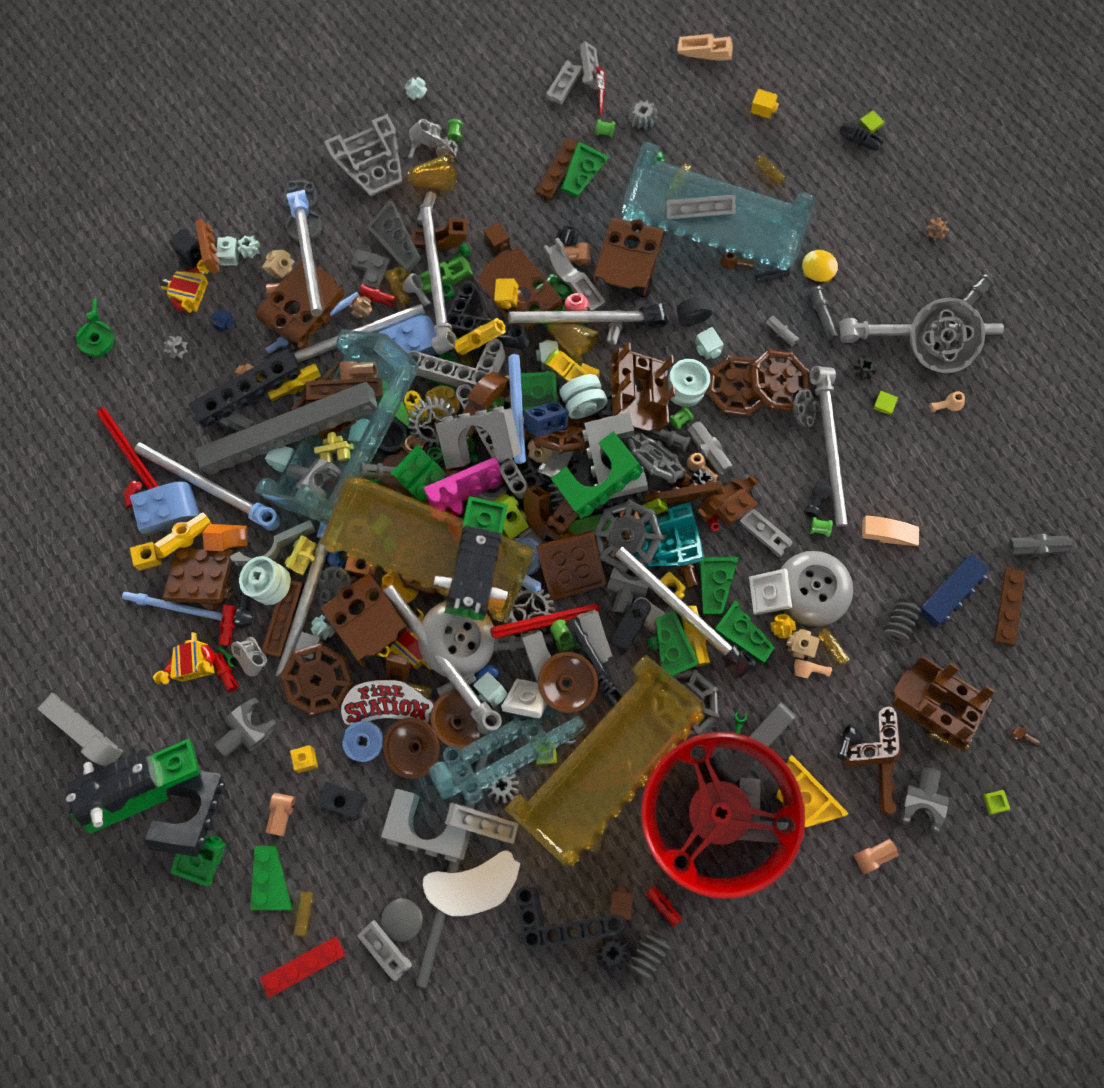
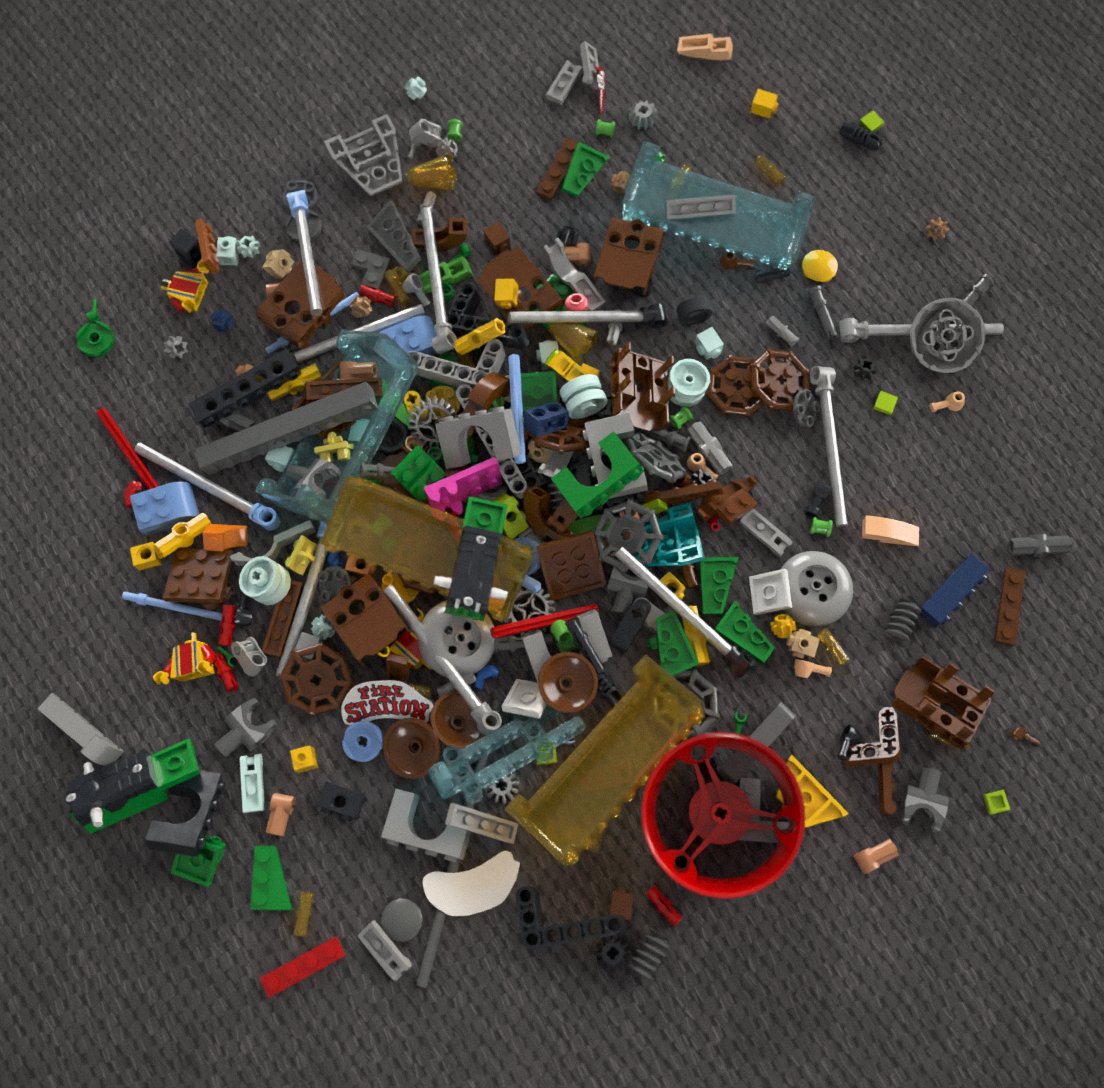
light aqua brick [473,672,508,708] -> none
none -> light aqua plate [240,754,265,813]
none -> medium nougat gear [611,171,633,194]

